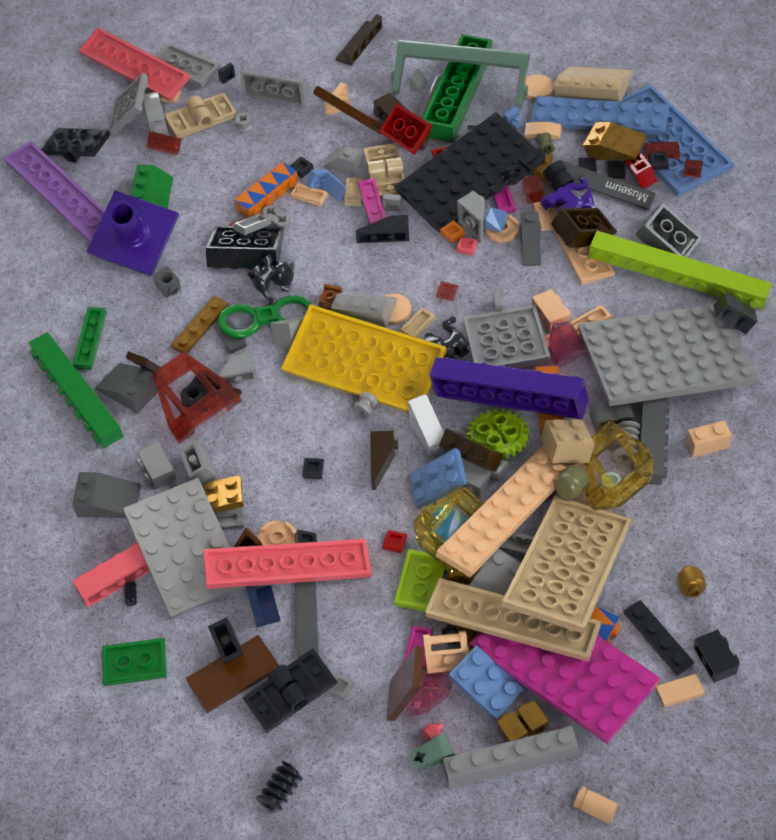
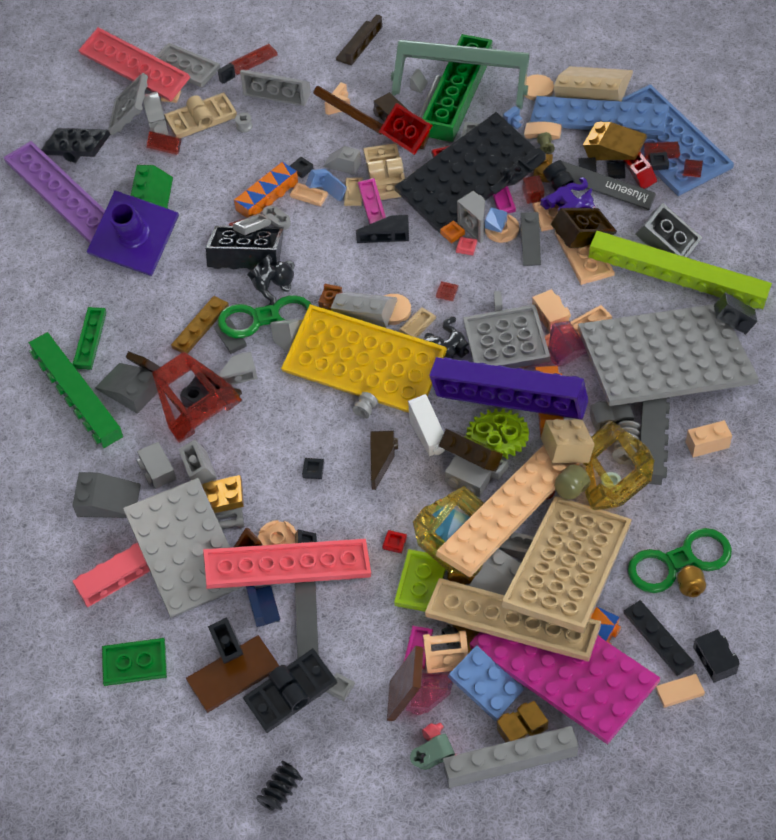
black piece [124,581,137,606] -> none
dark grey brick [152,266,181,298] -> none
light grey plate [383,194,401,211] -> none
medium blue plate [409,448,467,509] -> none
light nougat piece [574,786,619,824] -> none
none -> clear red tile [231,44,278,75]
none -> green bar [628,528,732,593]

